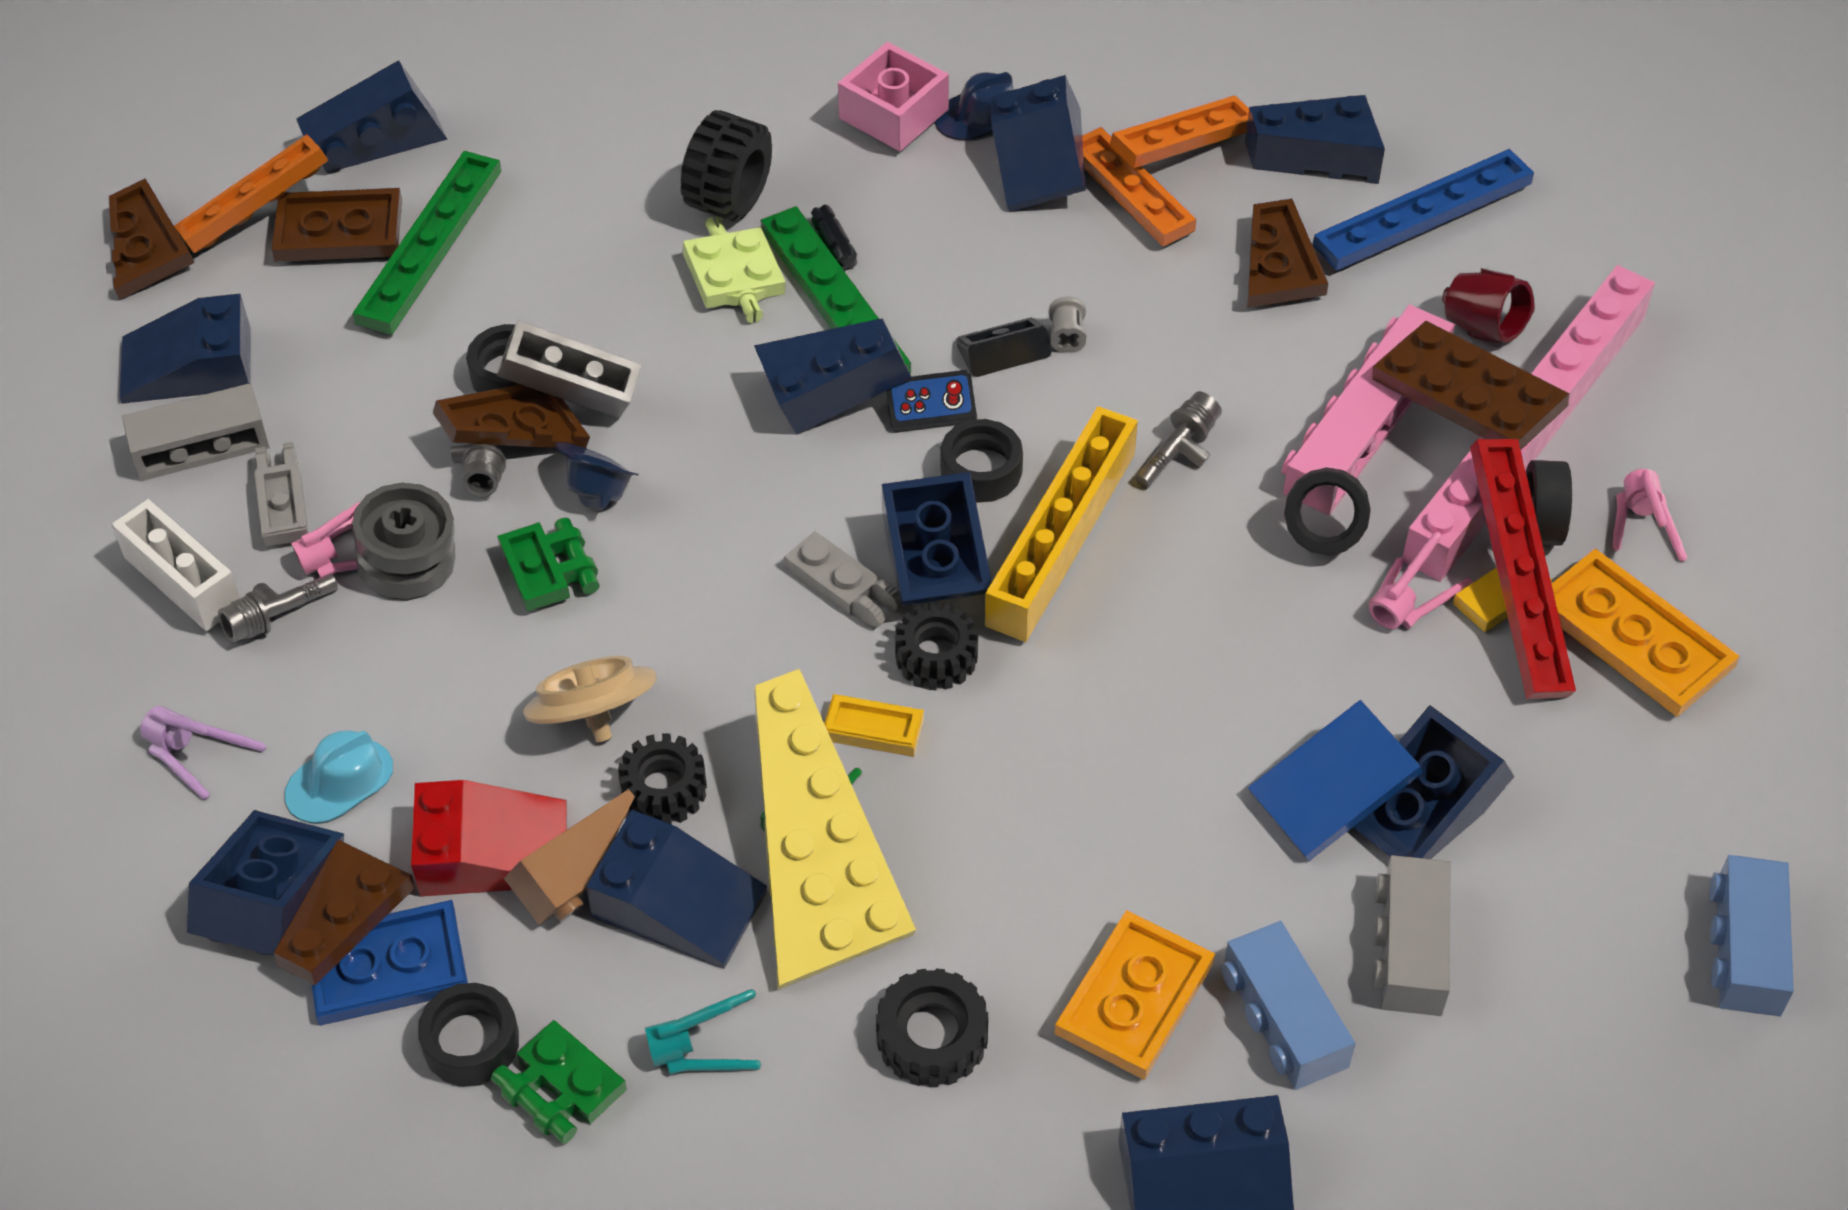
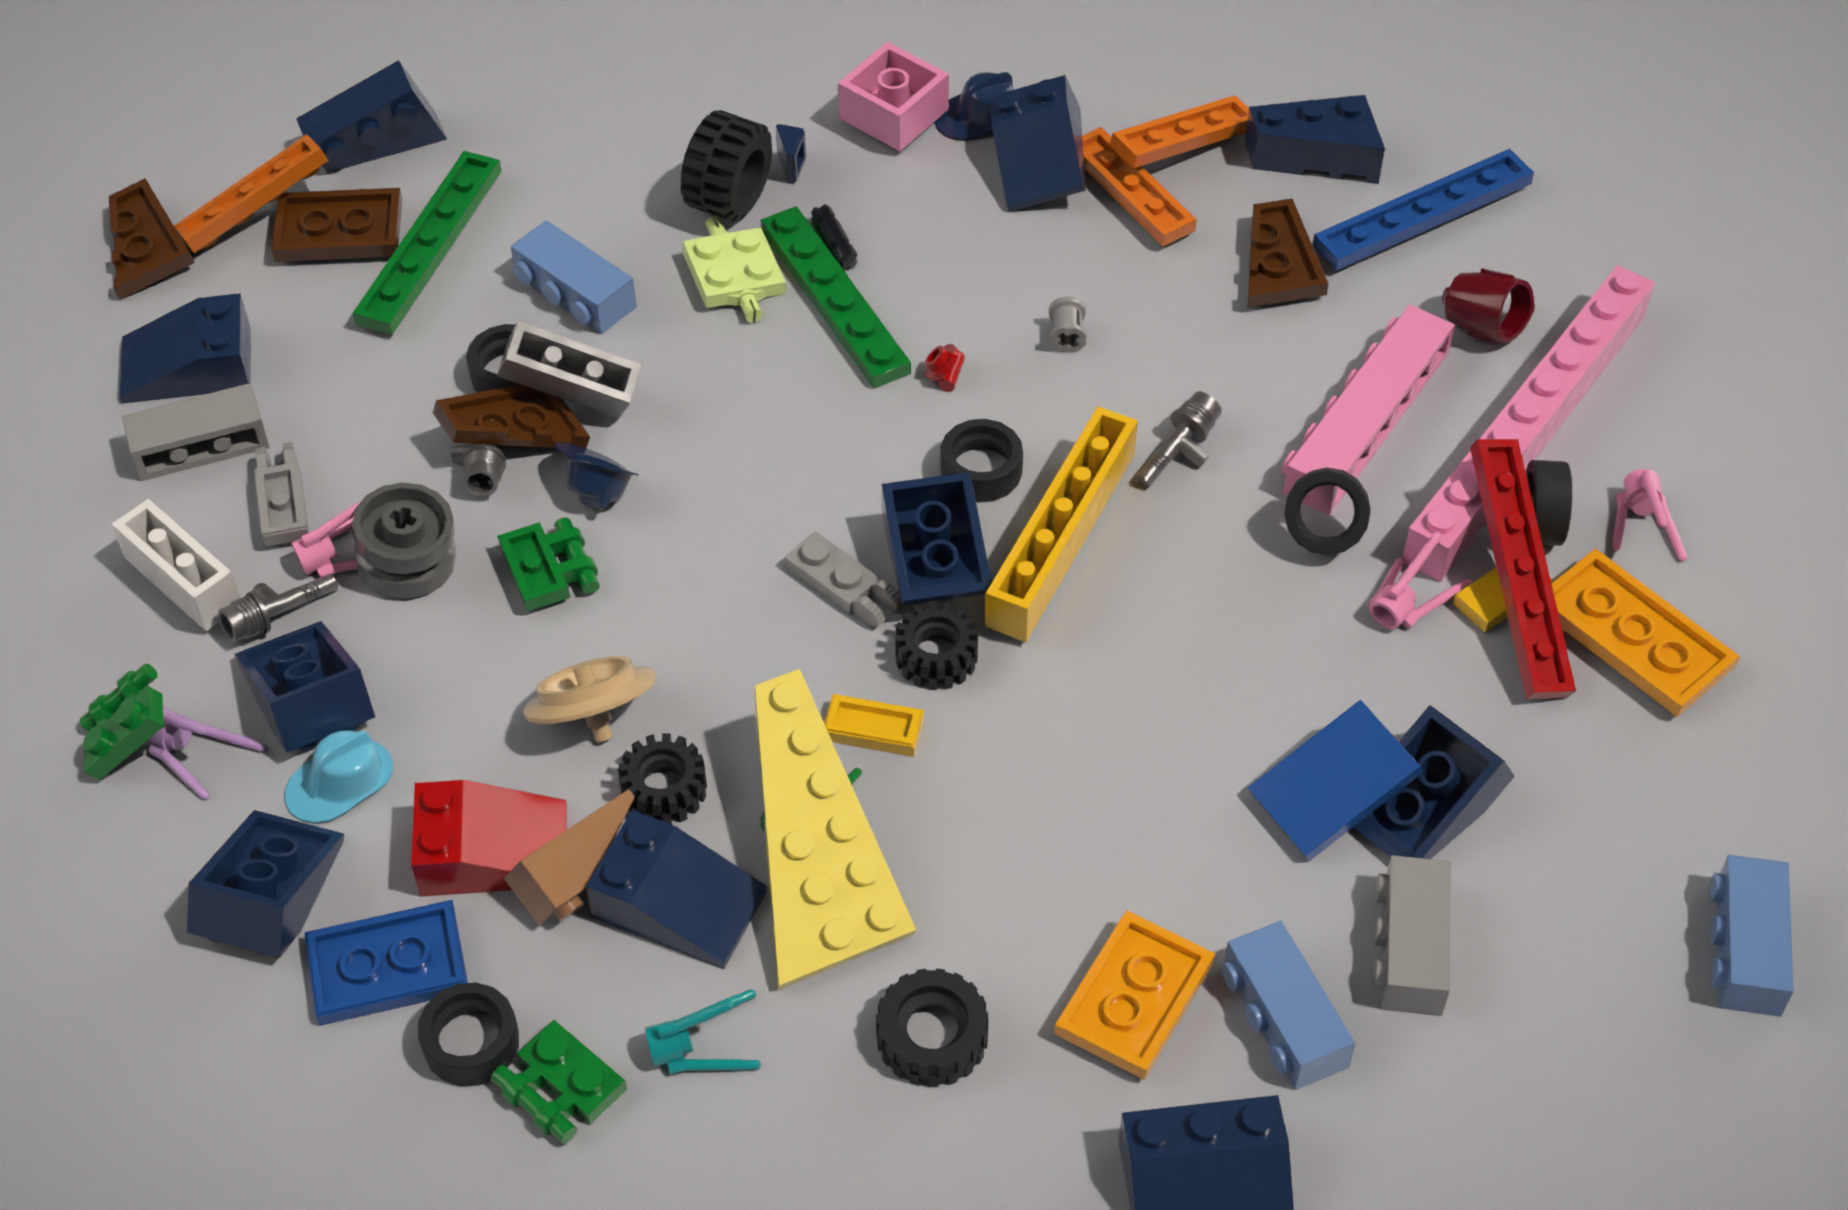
reddish brown wing [274,839,415,985] -> none
dark blue wedge [754,318,912,435] -> none
slope [886,370,977,432] -> none
black slope [955,317,1051,377] -> none
reddish brown plate [1372,320,1570,450] -> none
none -> green plate [79,664,164,780]
none -> dark blue slope [234,621,376,753]
none -> medium blue brick [510,220,637,334]
none -> dark blue slope [775,124,806,184]
none -> red plate [925,344,965,392]

